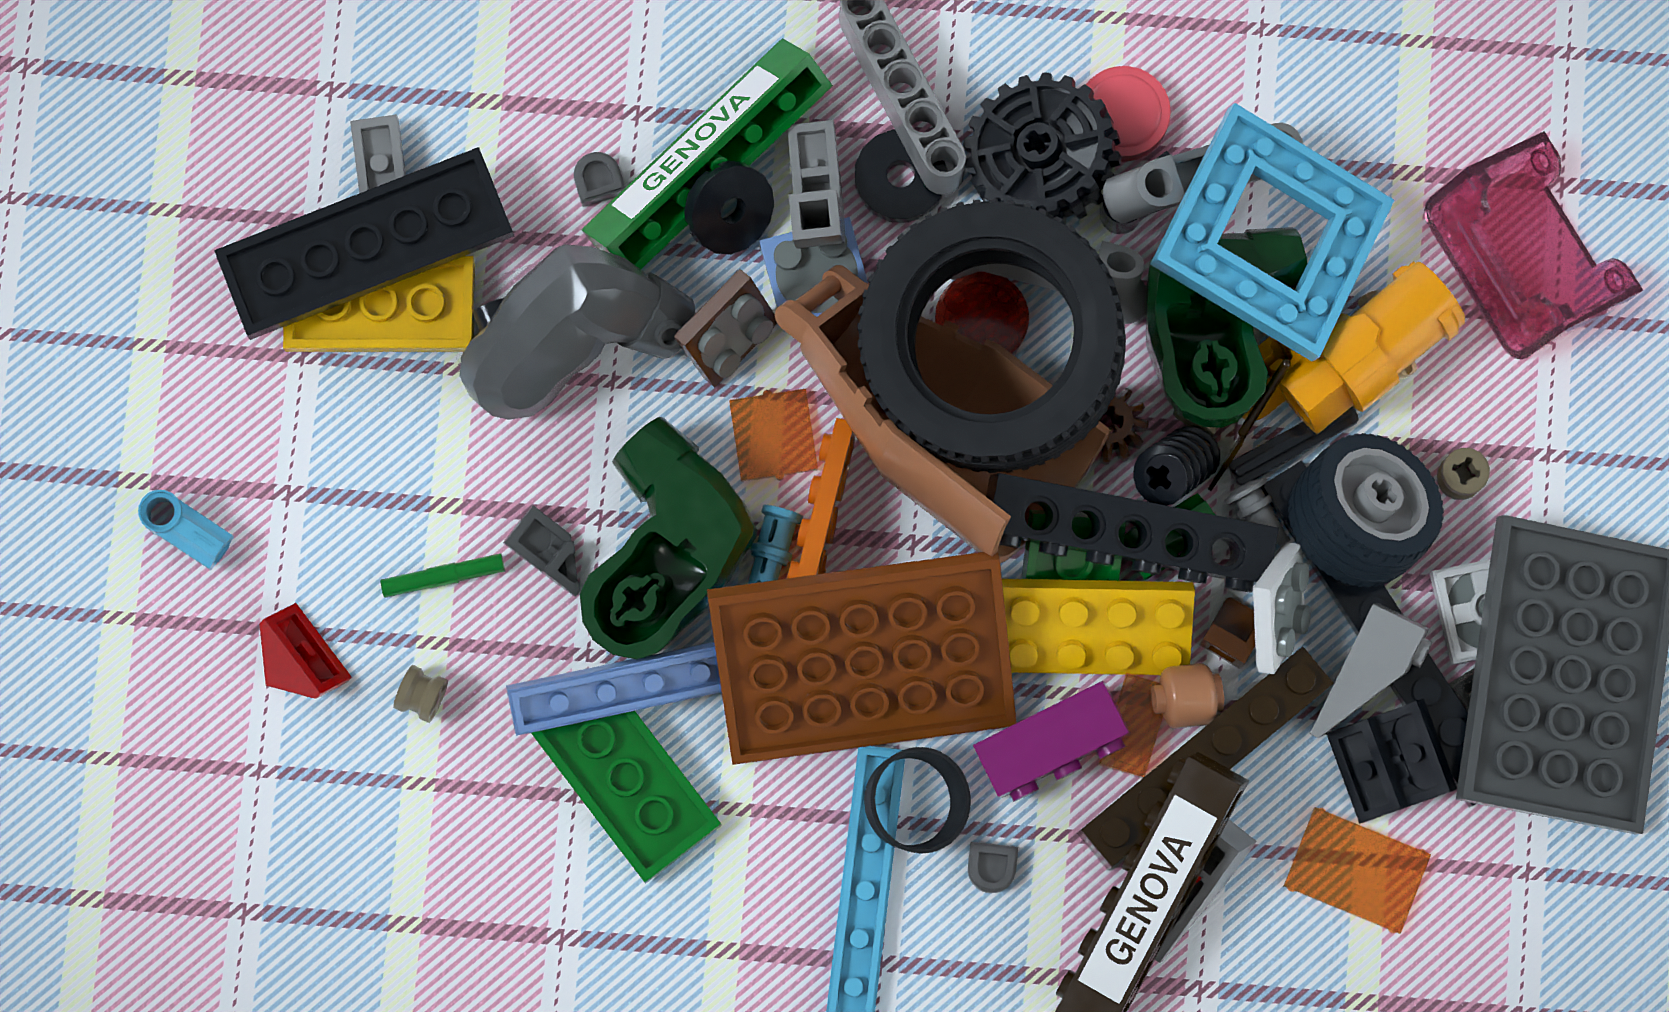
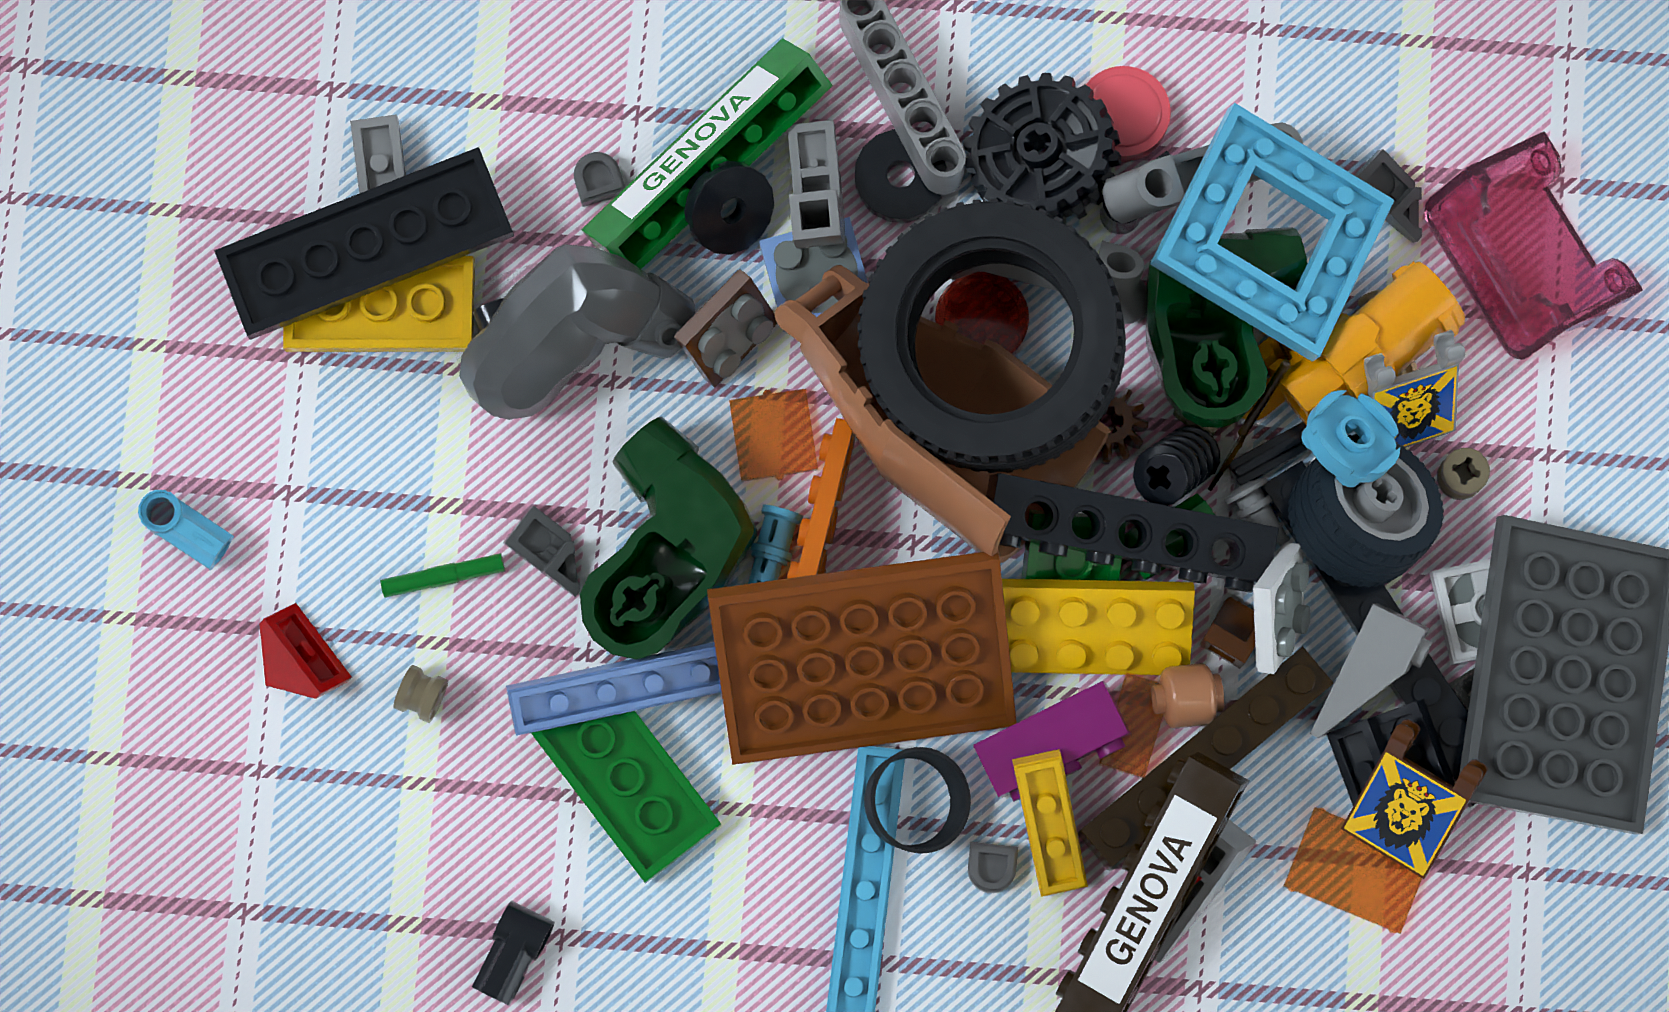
none -> black piece [472,901,555,1006]
none -> yellow tile [1012,749,1088,897]
none -> medium azure plate [1301,390,1400,487]
none -> flag [1341,719,1488,879]
none -> dark grey slope [1354,149,1422,243]
none -> flag [1364,330,1465,448]

